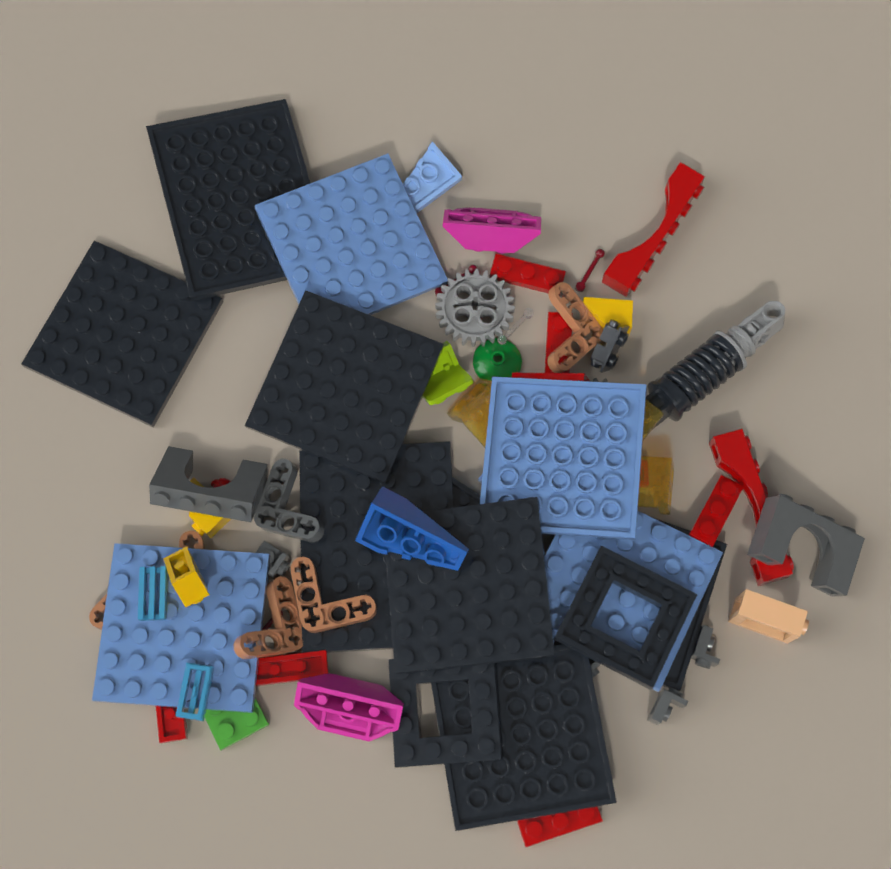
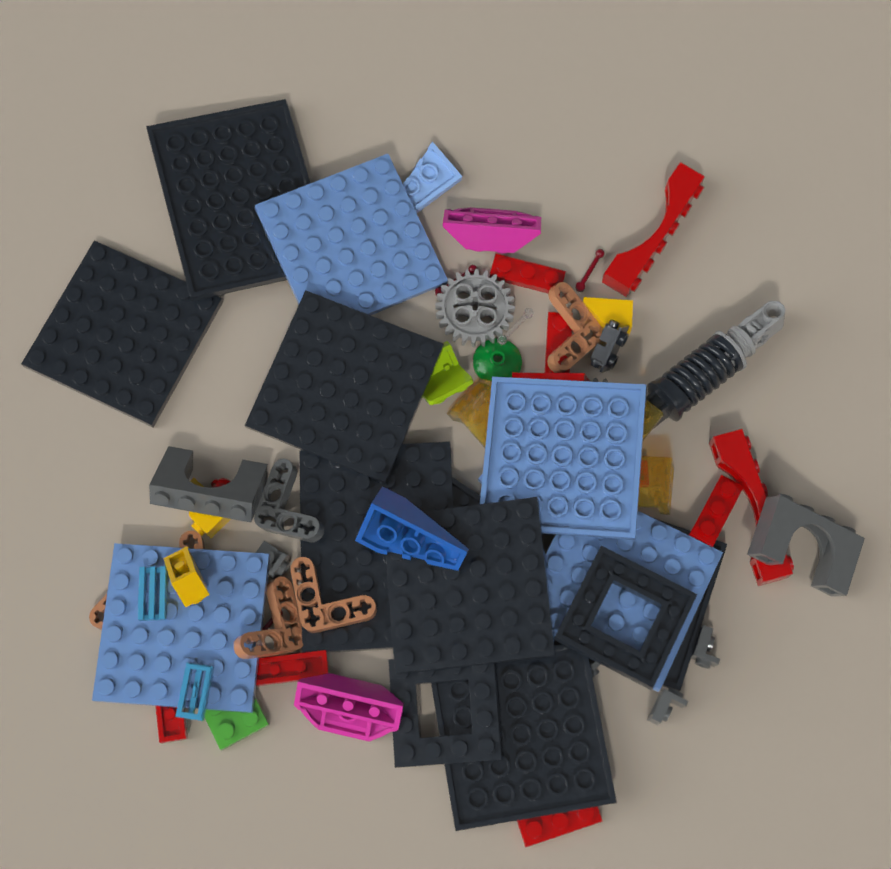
light nougat window [728,589,809,644] -> none

